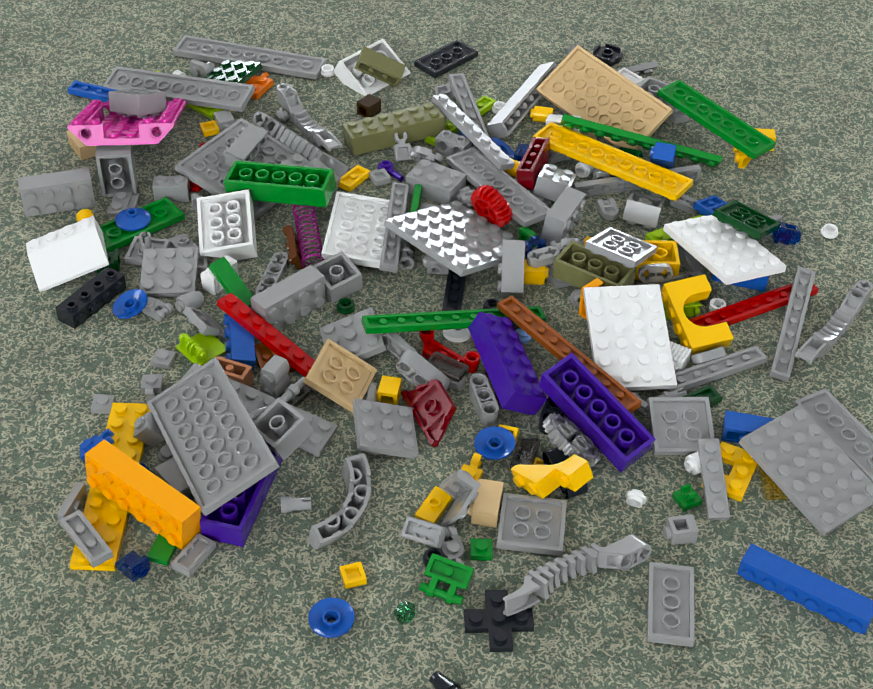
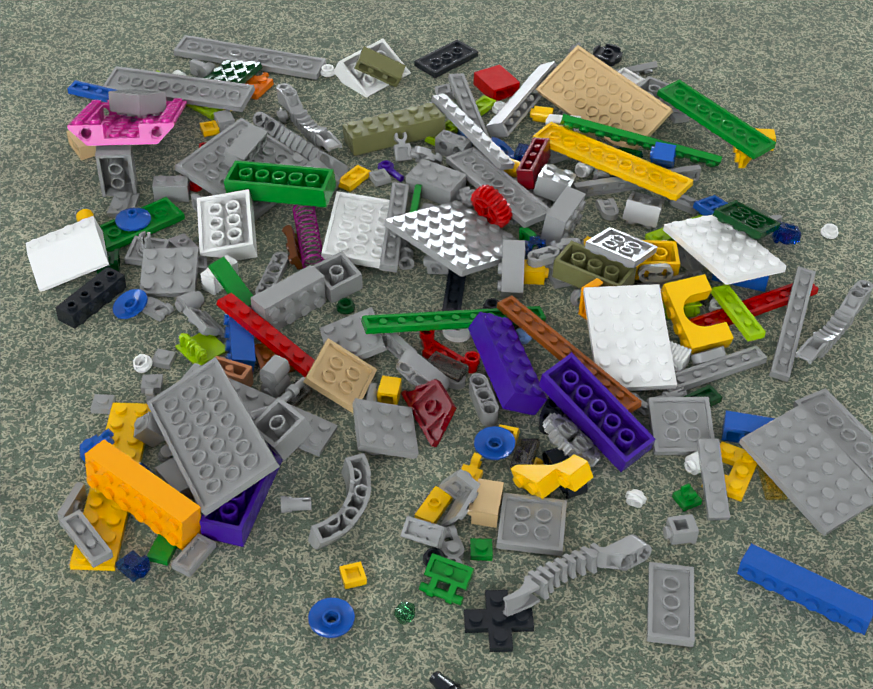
light grey brick [18,167,96,217] -> none
dark brown brick [357,94,381,118] -> none
none -> white plate [133,354,153,373]
none -> red brick [473,64,520,102]
none -> lime plate [711,284,766,342]

